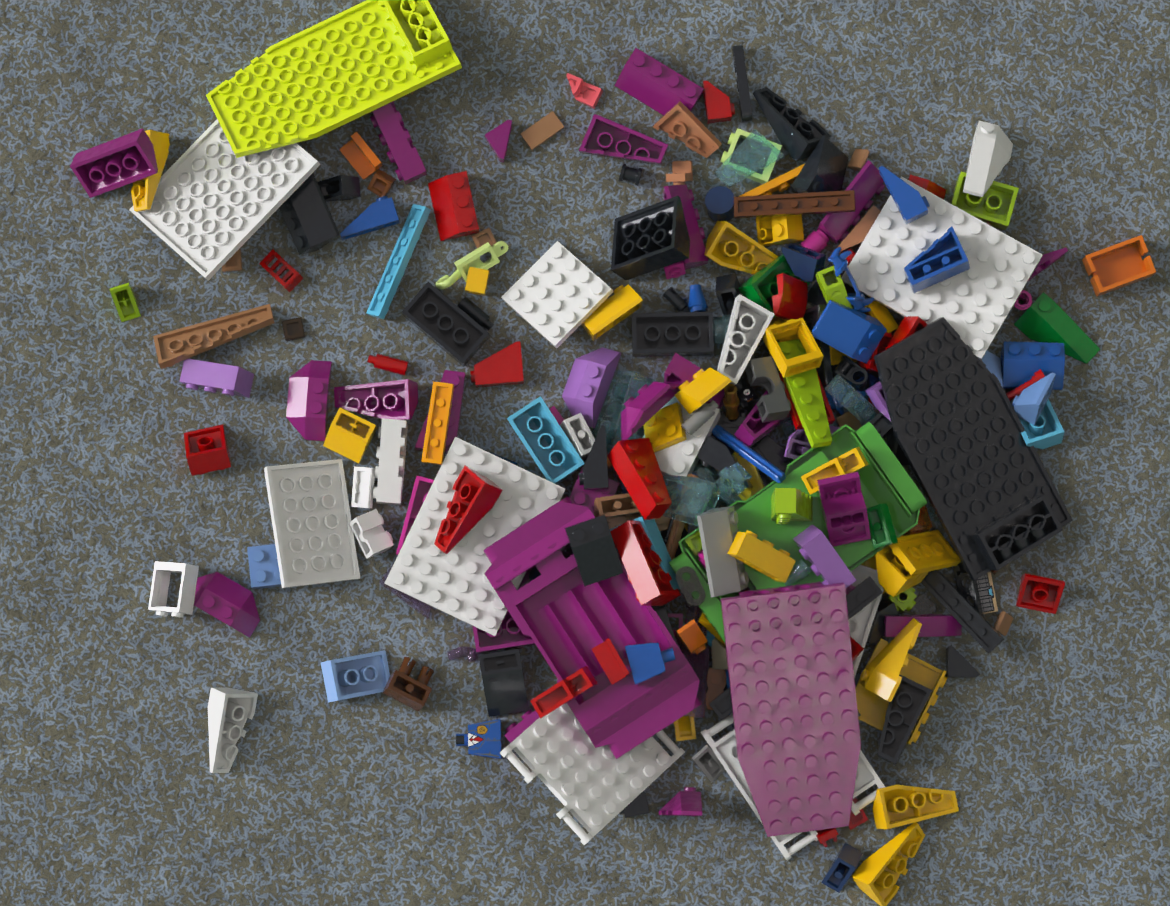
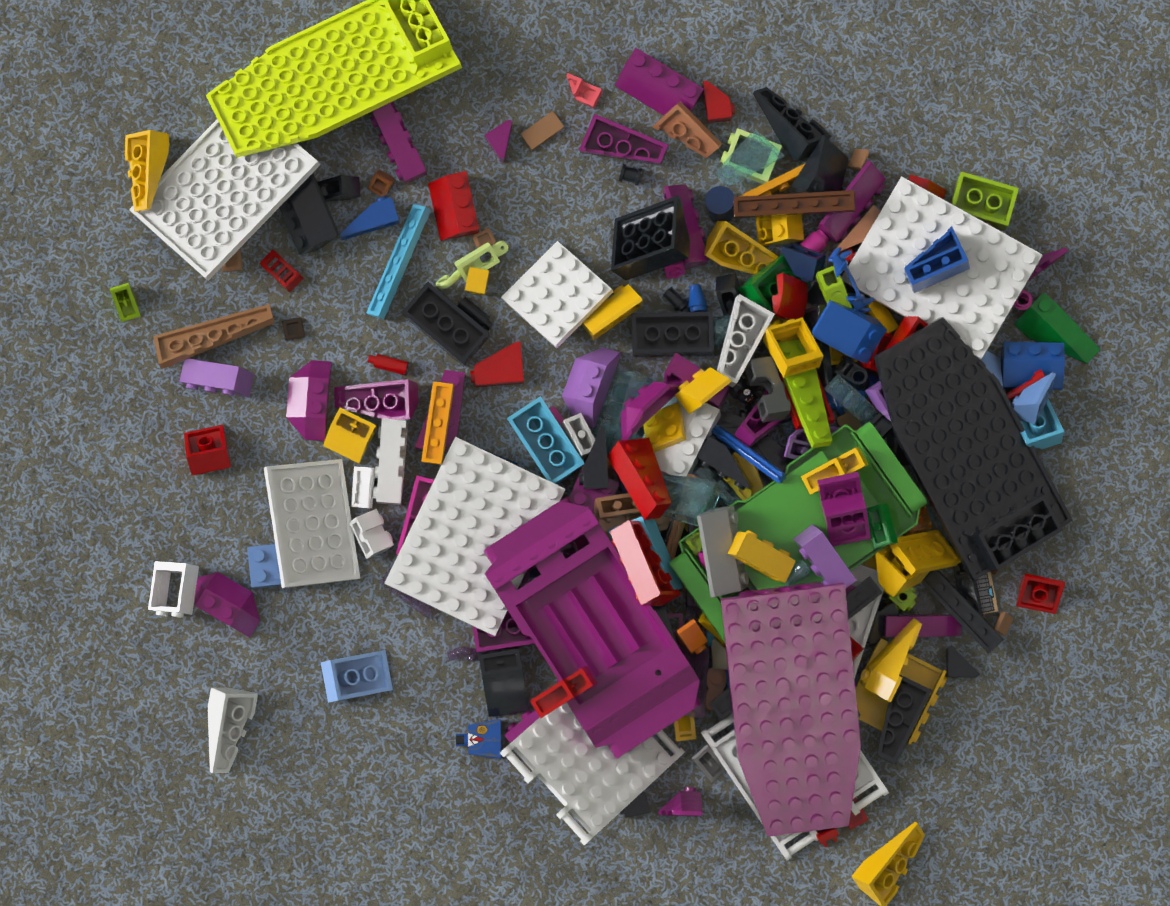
magenta slope [70,128,158,198] -> none
orange panel [340,132,382,180] -> none
reddish brown brick [382,657,434,711] -> none
red wedge [434,465,503,554] -> none
black slope [564,514,623,587] -> none
red panel [591,638,630,685] -> none
blue torso [625,643,676,685] -> none
nougat bracket [666,161,693,185] -> none
clear smoke plate [676,566,706,606] -> none
light grey cylinder [681,400,718,435] -> none
clear light blue brick [716,462,752,497] -> none
pearl gold pin [723,384,740,420] -> none
black beam [732,45,752,122] -> none
lime wedge [771,488,813,525] -> none
dark blue slope [821,843,863,893] -> none
yellow wedge [872,785,959,829] -> none
blue slope [879,166,930,225] -> none
white wedge [963,121,1013,197] -> none
orange piece [1082,235,1156,297] -> none

